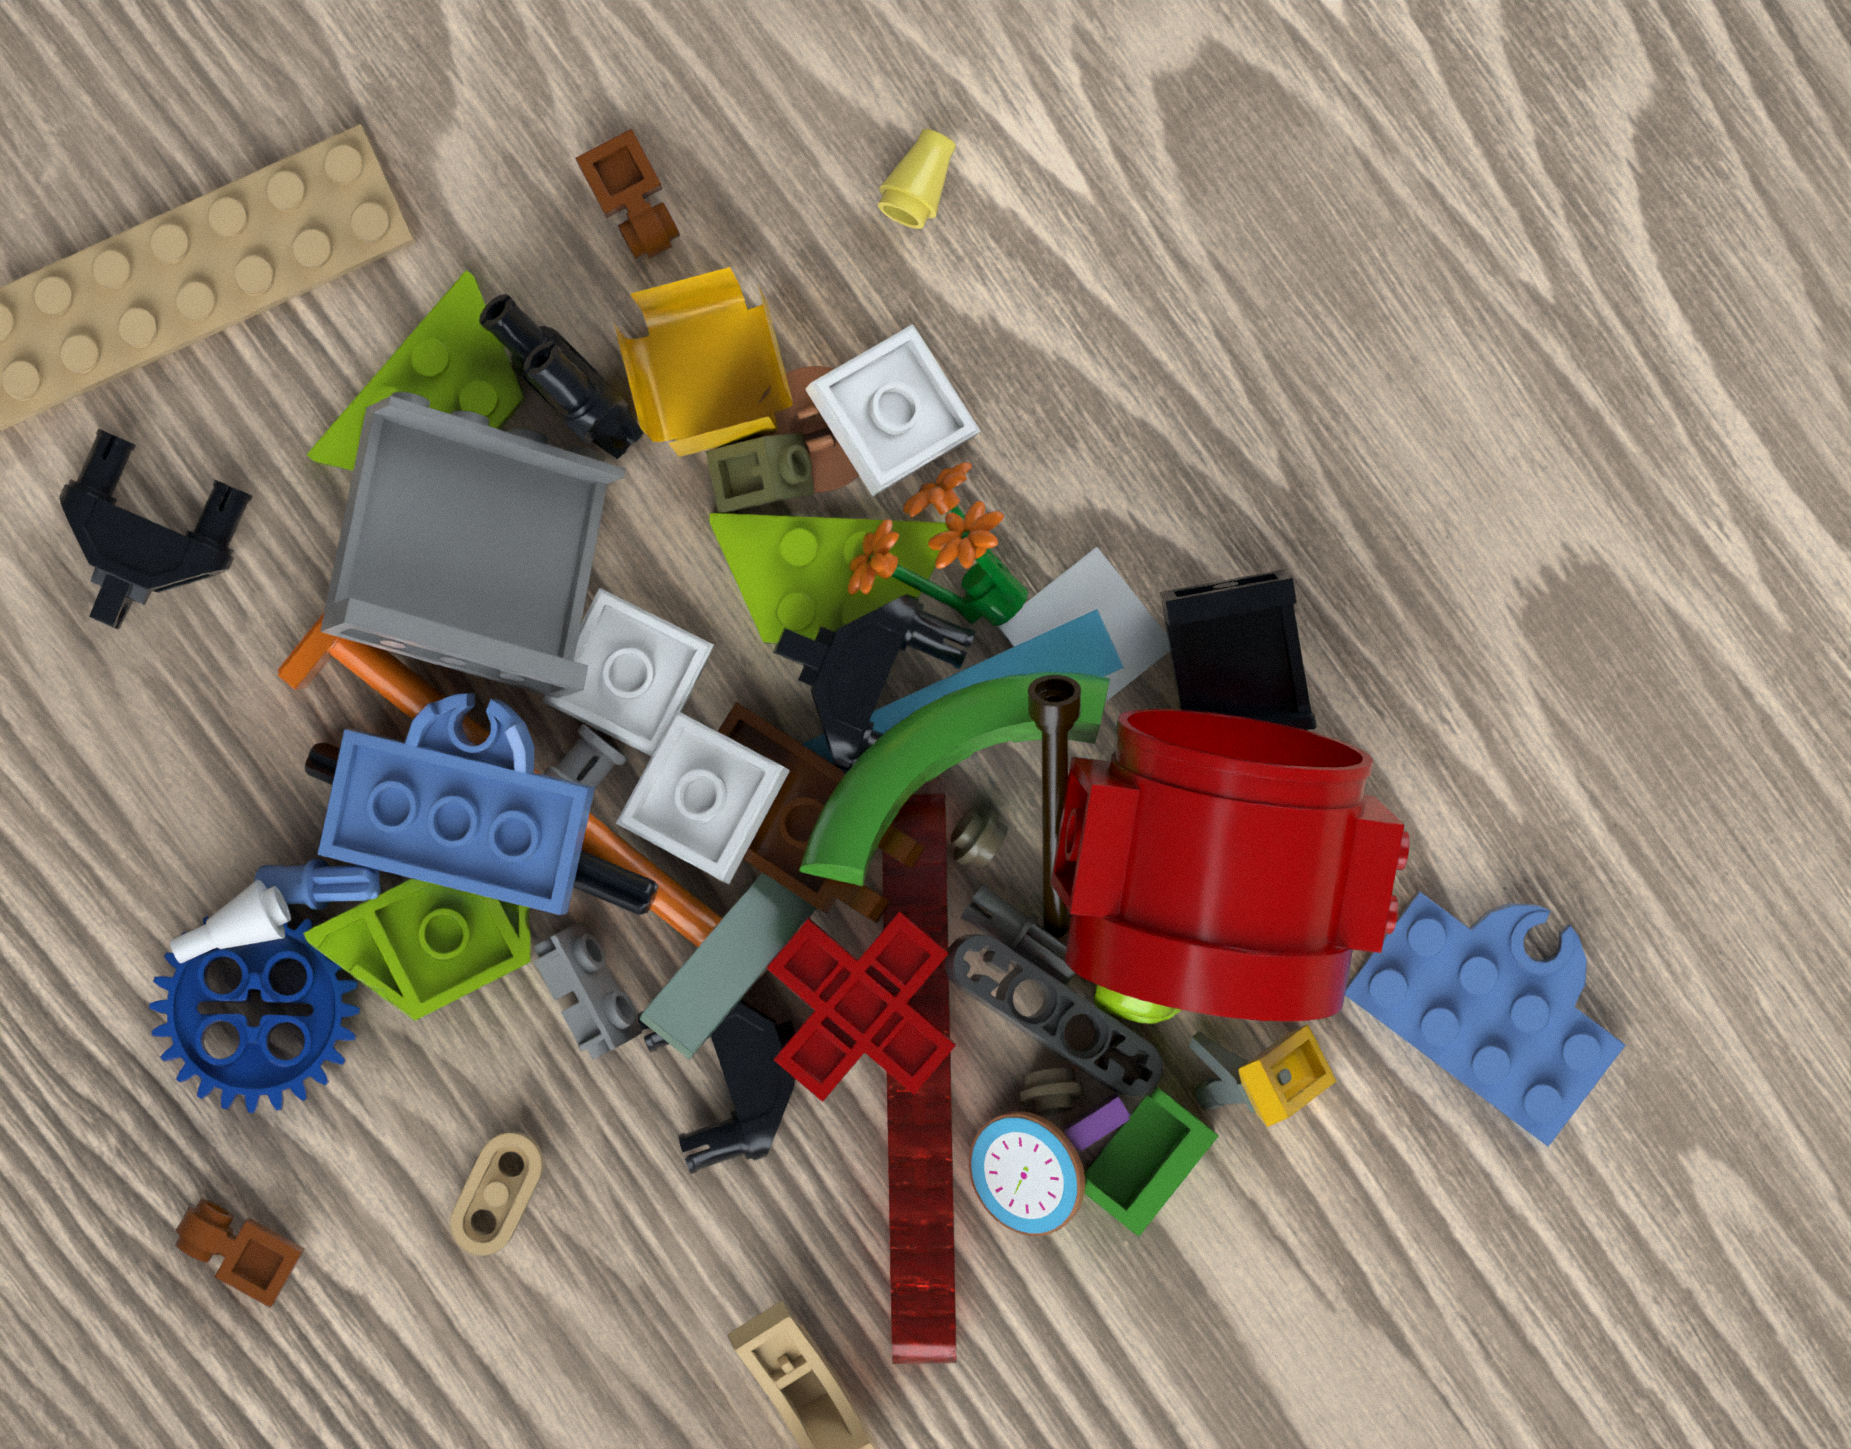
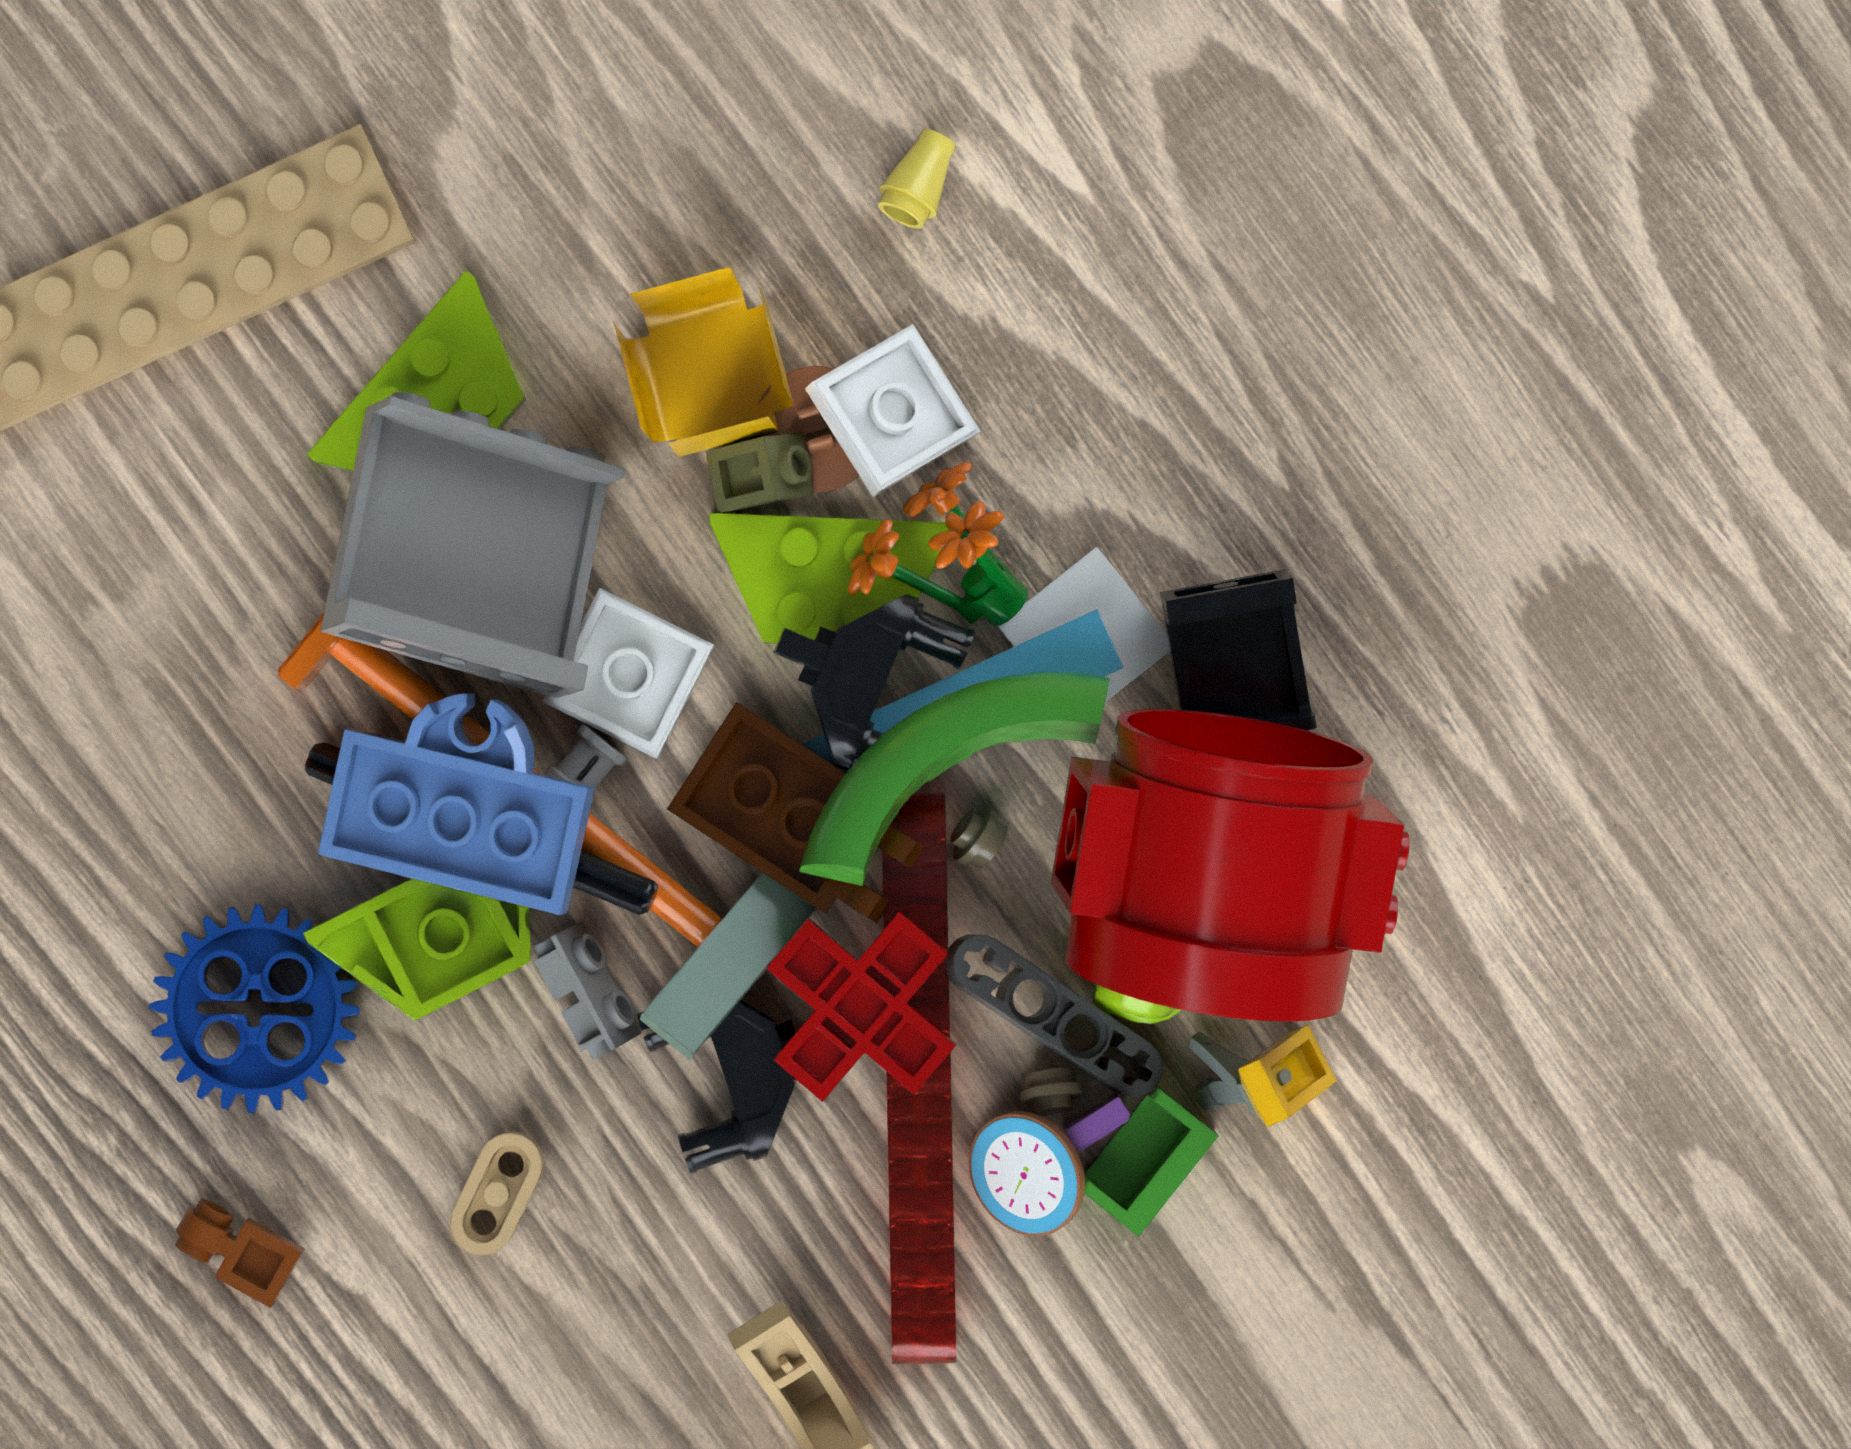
black connector [59,428,253,629] -> none
white cone [170,879,291,963] -> none
medium blue axle [254,858,381,910] -> none
black connector [479,294,644,459] -> none
dark orange plate [575,129,680,259] -> none
white tile [616,710,790,884] -> none
light grey axle [960,884,1076,985] -> none
dark brown piece [1028,675,1081,938] -> none
medium blue plate [1345,890,1626,1147] -> none

